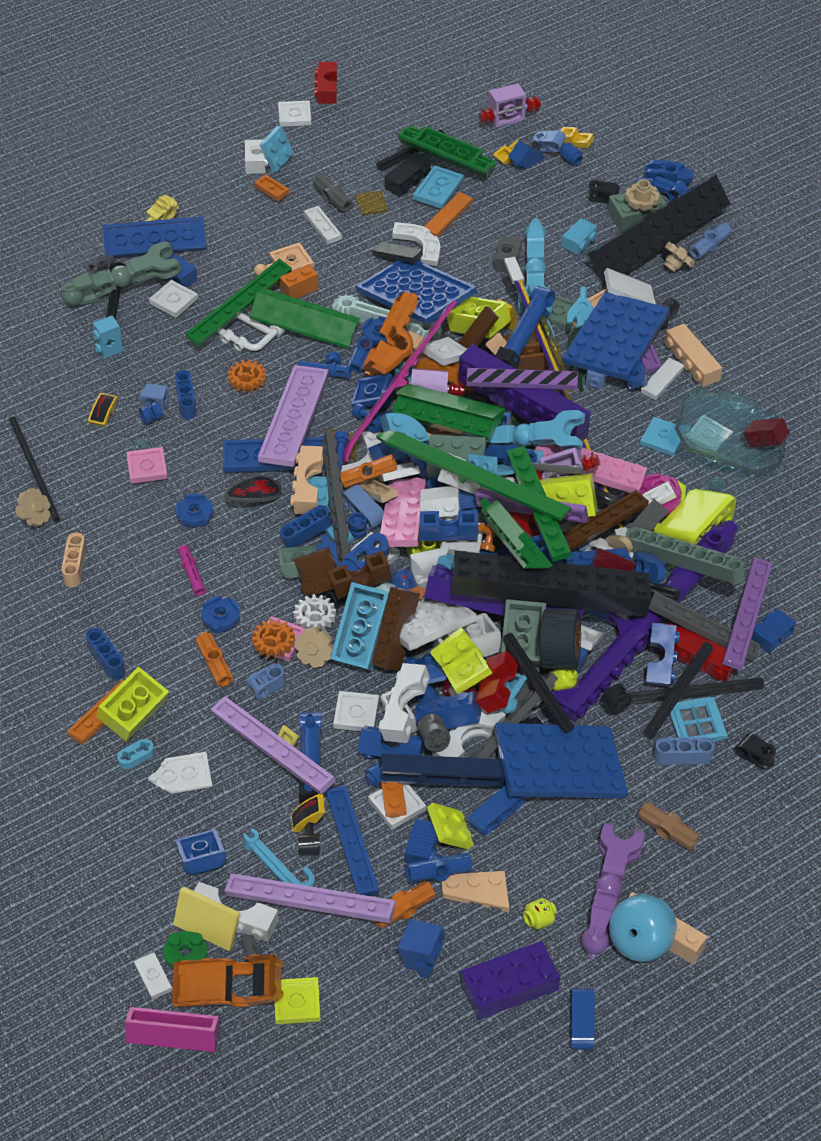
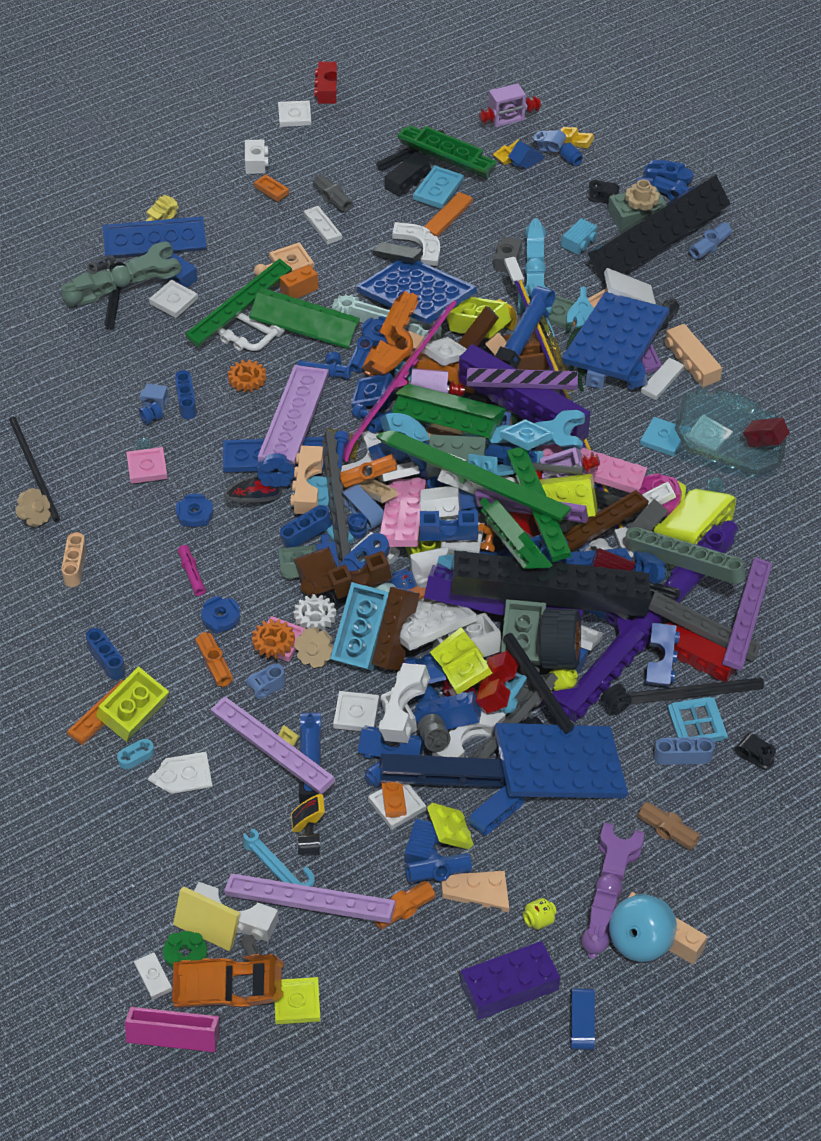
slope [88,393,118,427] -> none
medium azure brick [92,316,123,359] -> none
blue slope [175,829,226,875] -> none
medium azure plate [259,126,294,172] -> none
blue plate [326,785,379,896] -> none
clear yellow piece [355,190,388,216] -> none
blue plate [397,919,446,979] -> none
tan tile [605,535,633,553] -> none
black axle [643,642,713,739] -> none
tan plant [664,242,695,272] -> none
blue brick [752,609,796,654] -> none
none -> blue plate [257,453,294,487]
none -> medium azure tile [500,420,553,450]

